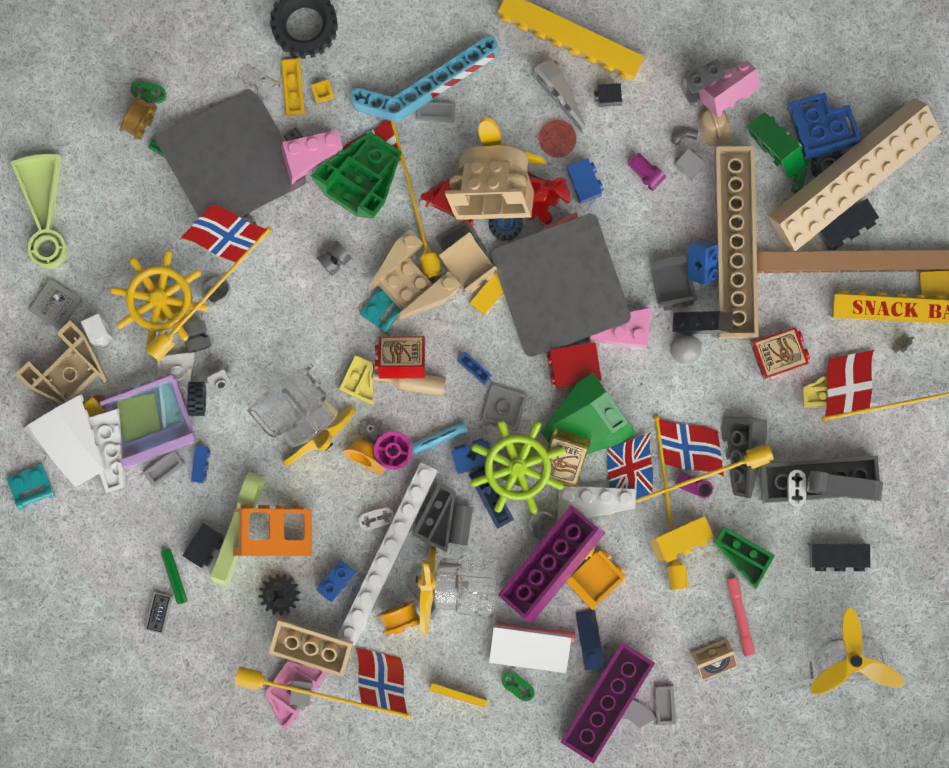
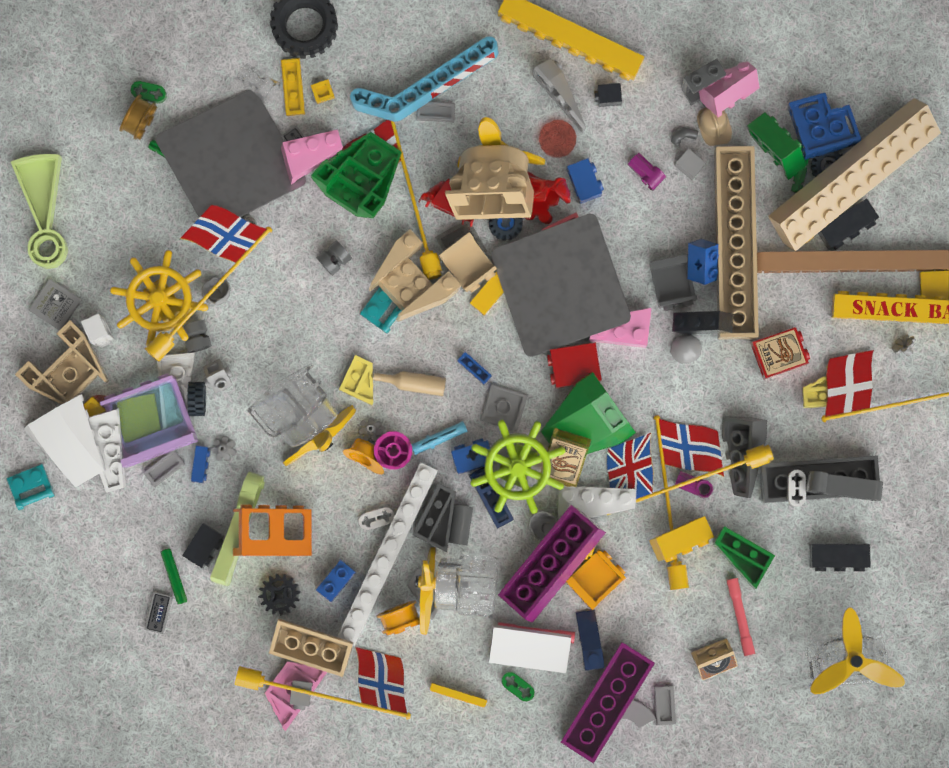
brick [374,336,425,379] -> none
none -> light grey plant [212,436,237,461]

